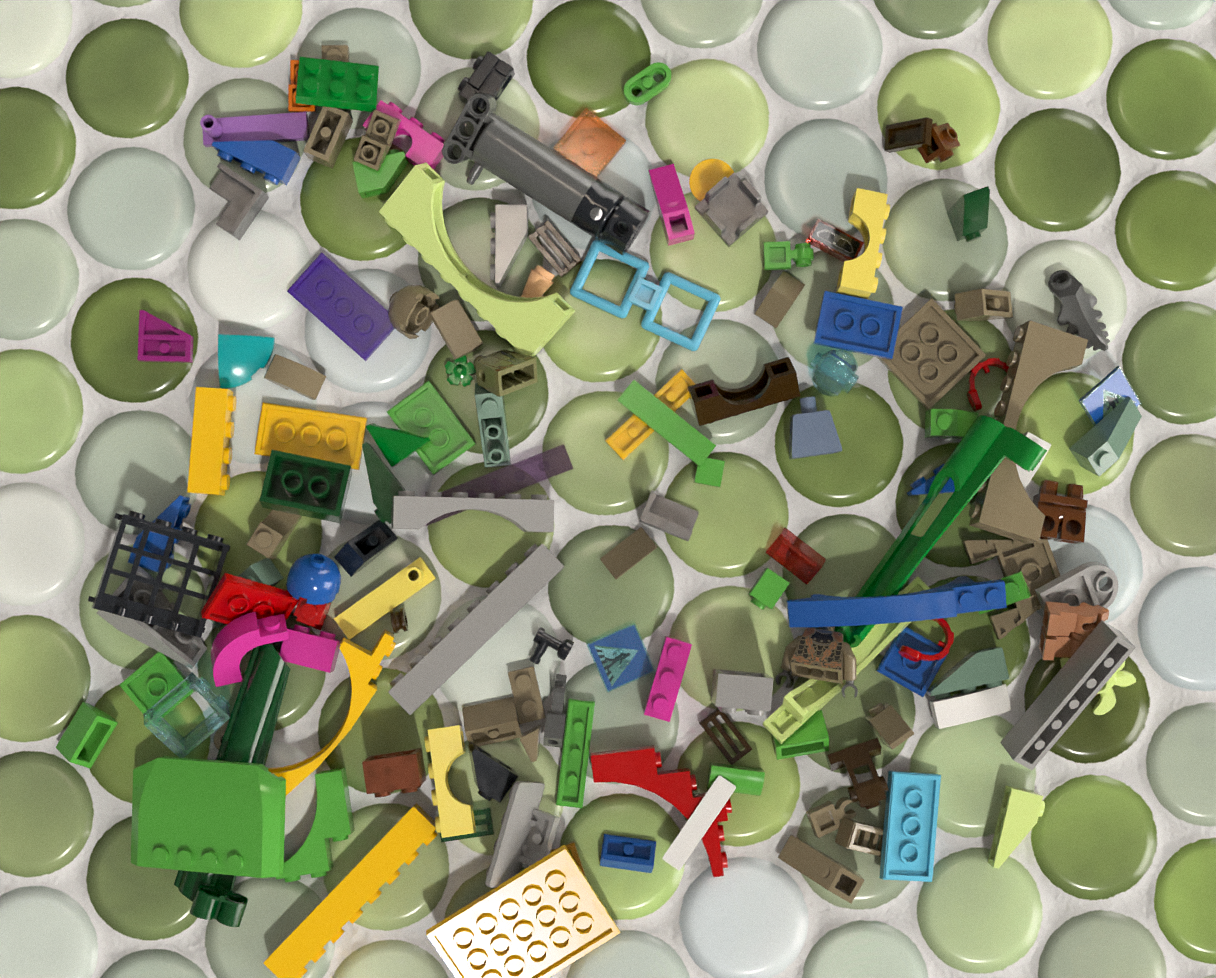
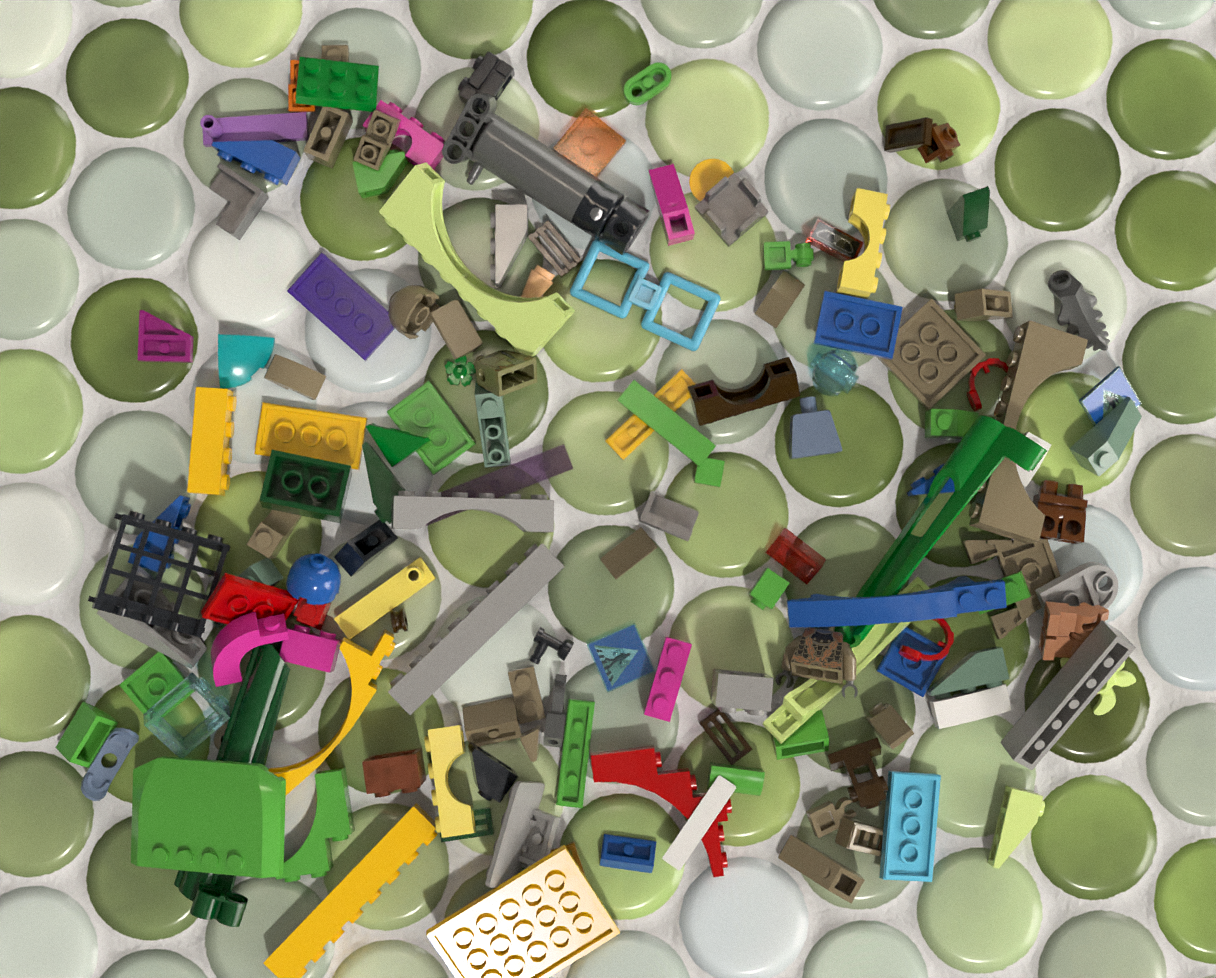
none -> sand blue piece [81,728,139,801]

